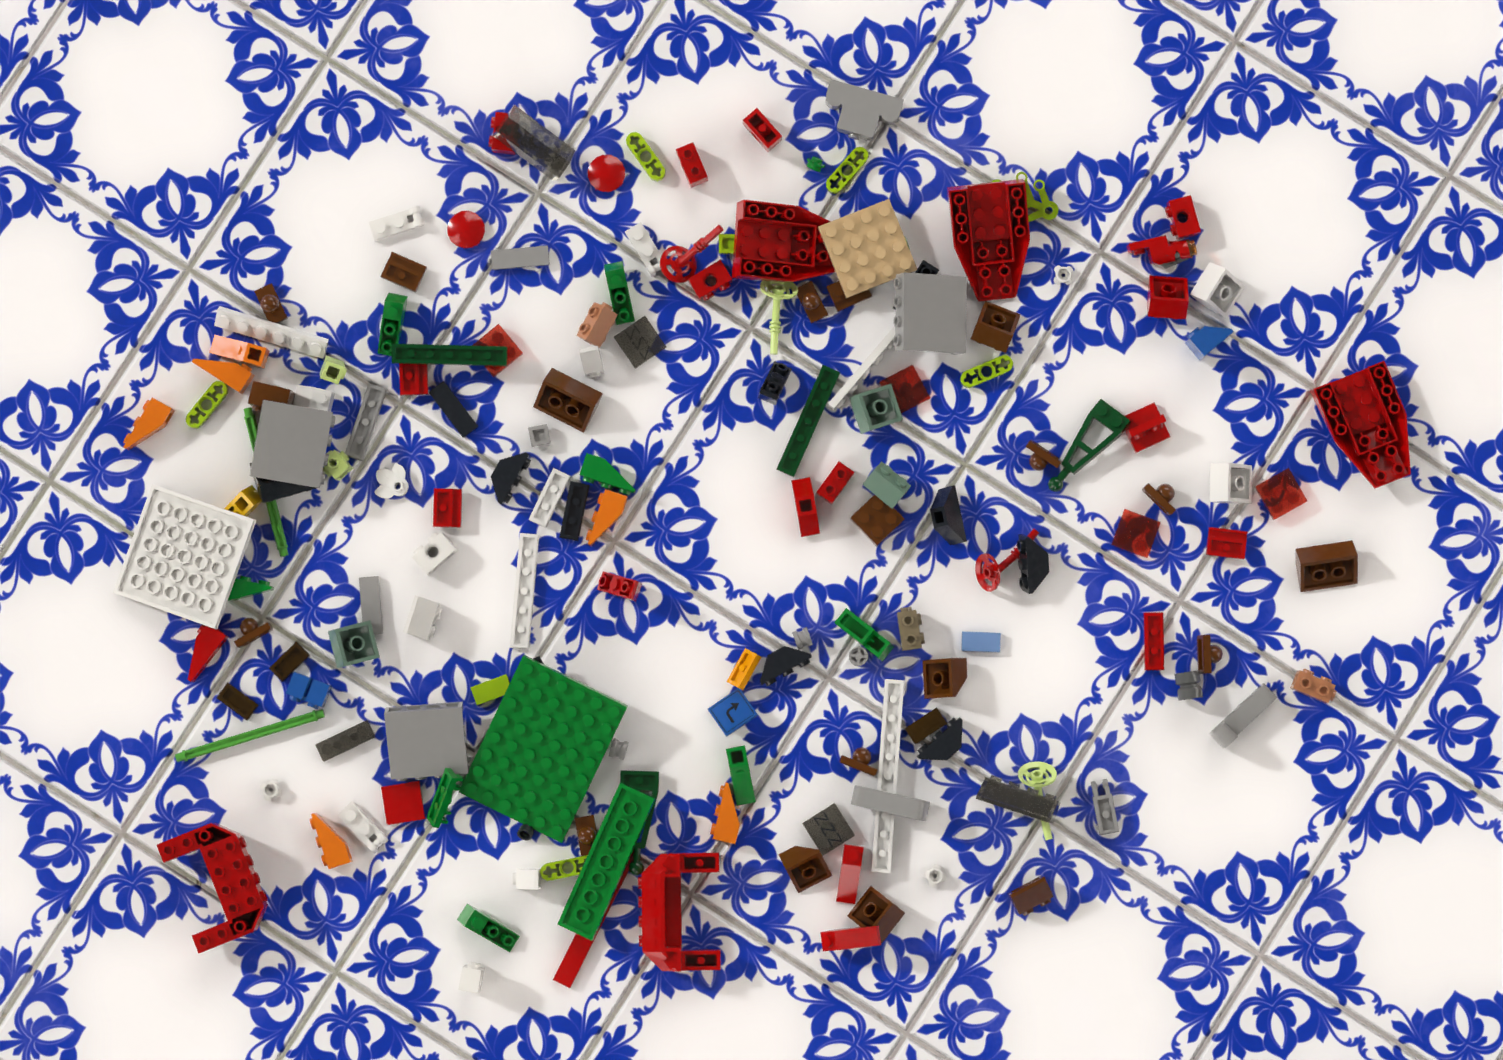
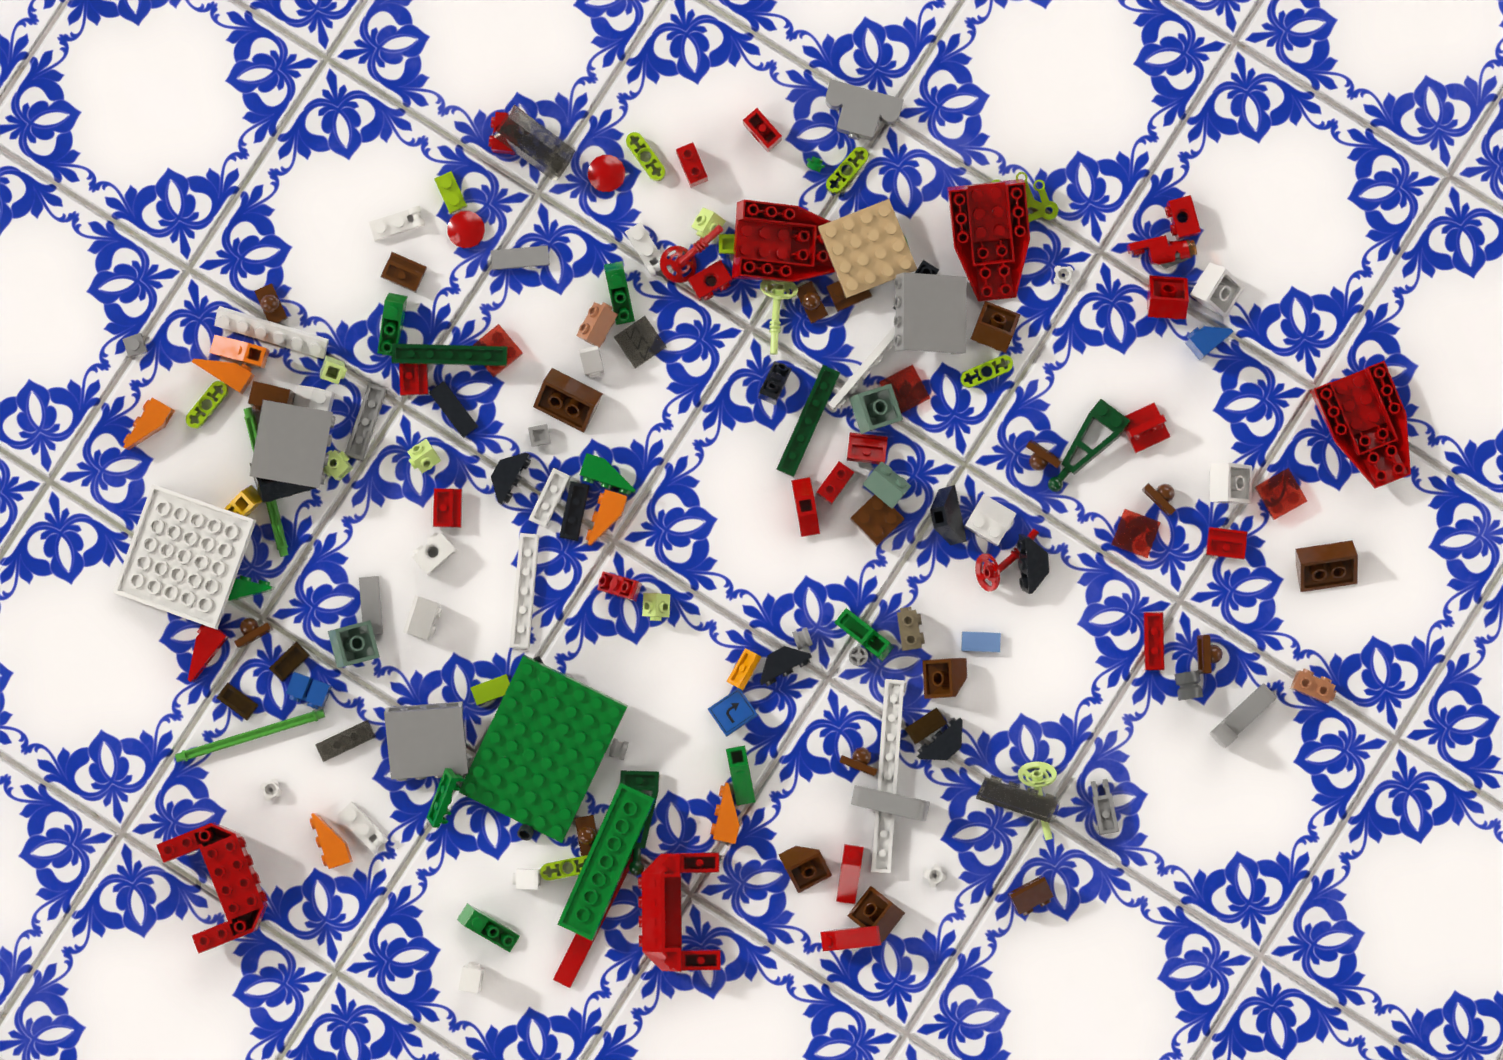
white plate [375,463,409,499] -> none
red tile [381,781,426,825] -> none
clear smoke tile [802,803,855,856] -> none
none -> light grey plate [122,333,148,358]
none -> yellowish green brick [407,439,441,474]
none -> lime plate [434,171,467,214]
none -> yellowish green brick [642,593,671,621]
none -> yellowish green brick [691,208,726,240]
none -> red plate [847,432,888,464]
none -> white slope [964,494,1016,546]

